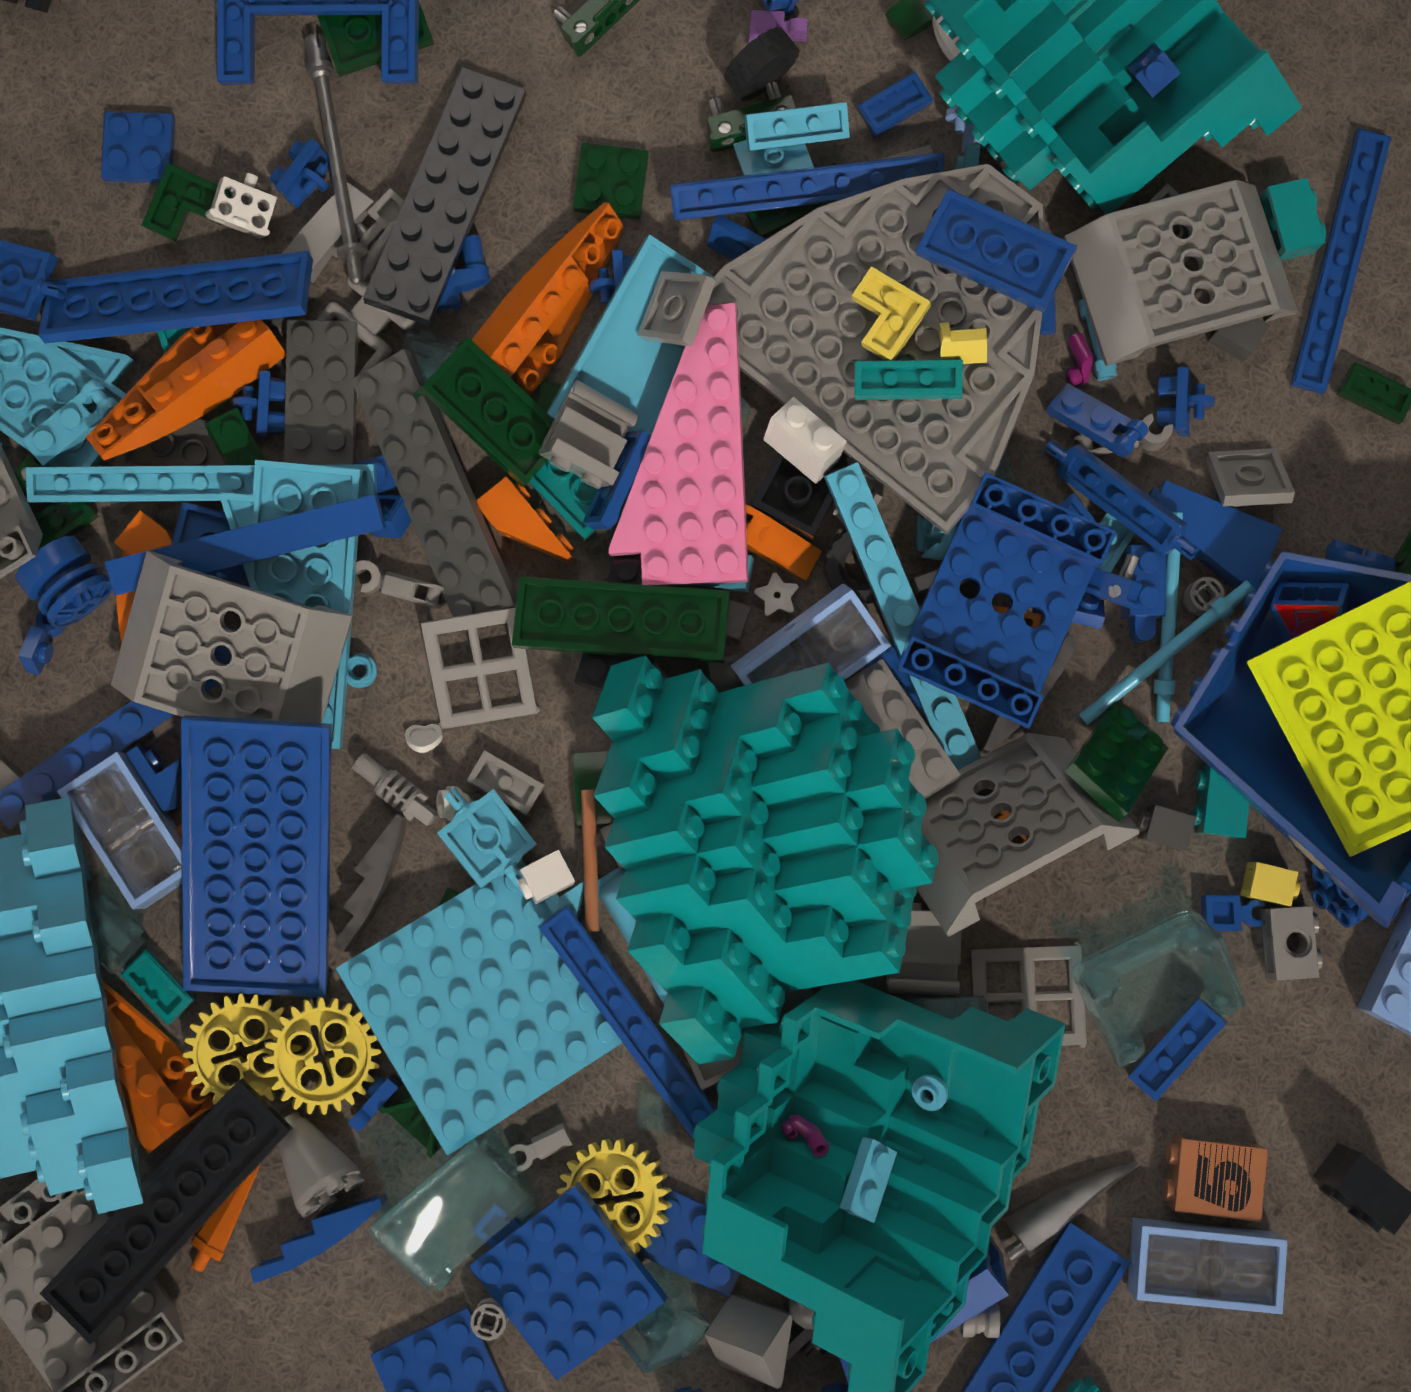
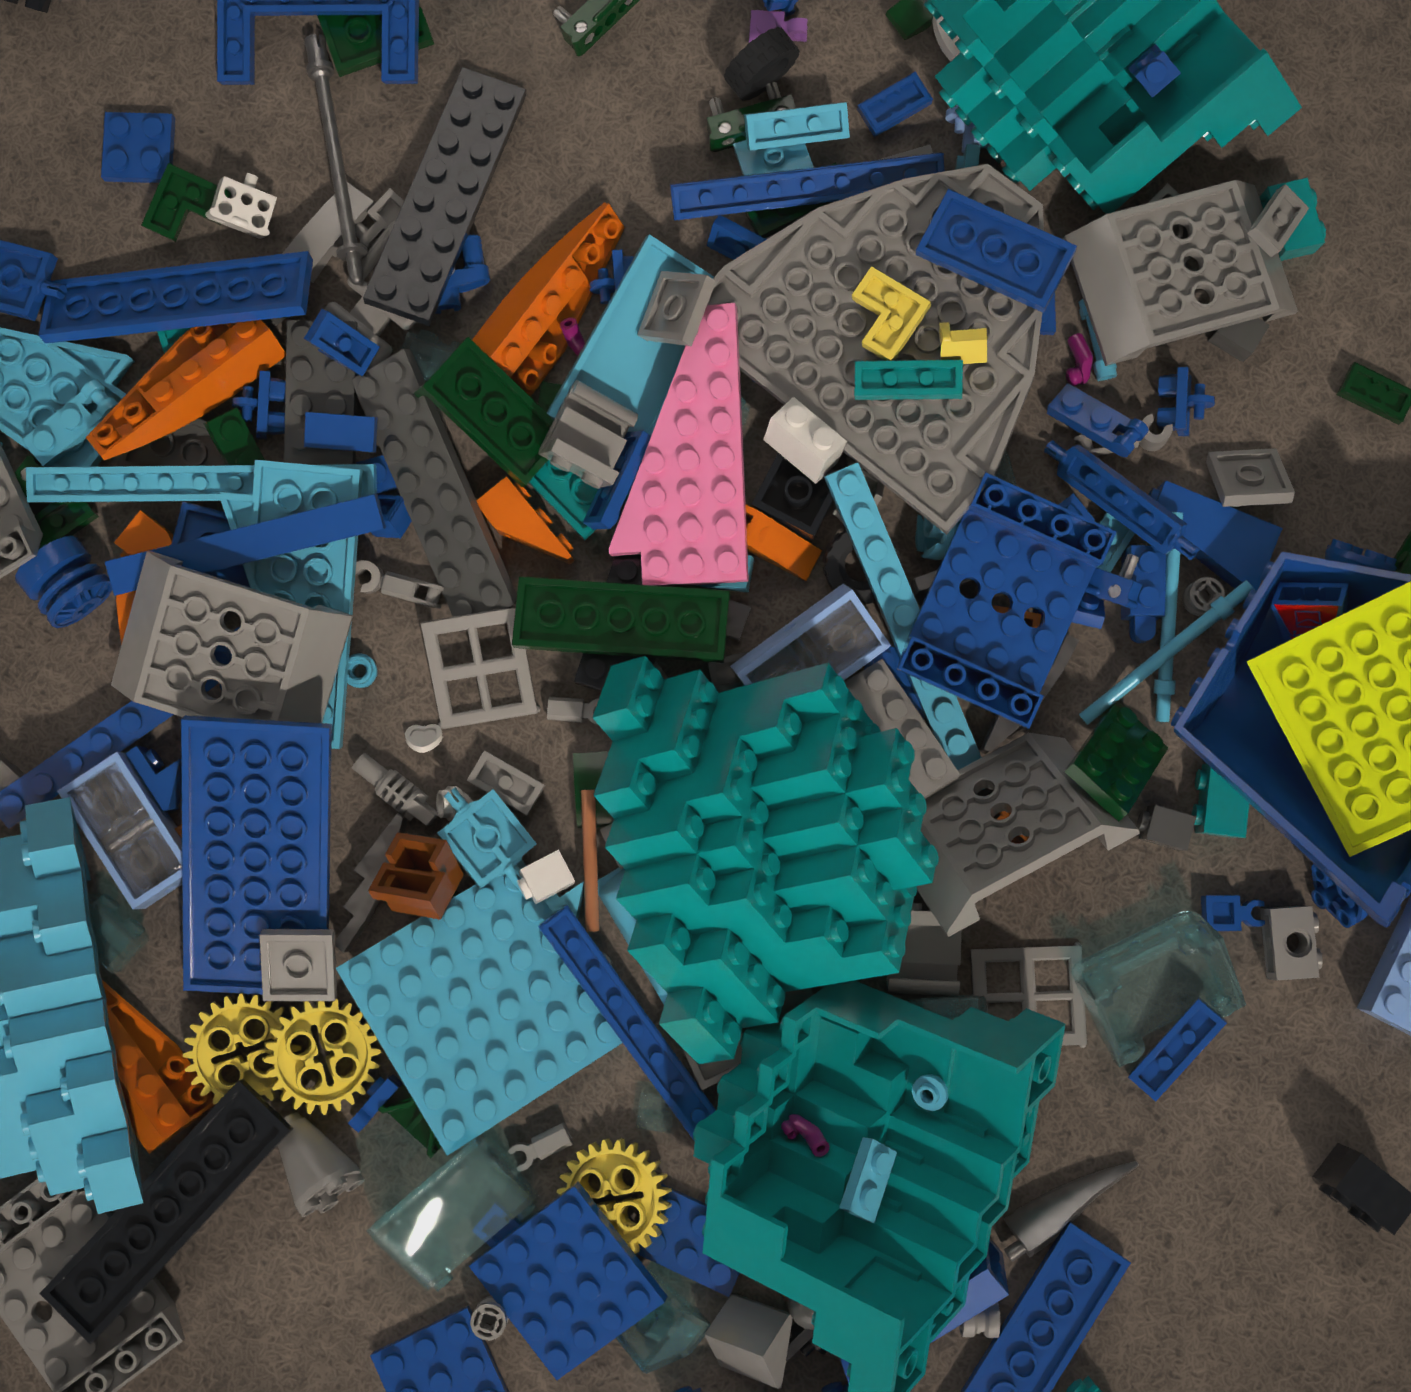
blue plate [18,612,65,675] -> none
teal plate [119,949,196,1025] -> none
orange bar [190,1164,261,1272] -> none
blue slope [250,1193,388,1284] -> none
blue hips [270,138,330,209] -> none
dark green plate [573,143,649,220] -> none
white plate [754,572,799,616] -> none
brick [1127,1218,1288,1314] -> none
nougat panel [1162,1134,1268,1222] -> none
light yellow brick [1240,862,1300,907] -> none
blue tile [1290,128,1391,395] -> none
none -> light grey plate [260,929,337,1001]
none -> blue slope [304,309,380,377]
none -> blue tile [304,412,378,452]
none -> dark orange plate [368,832,464,920]
none -> light grey bar [547,696,599,725]
none -> magenta arm [560,317,586,357]
none -> light grey plate [1247,184,1309,257]

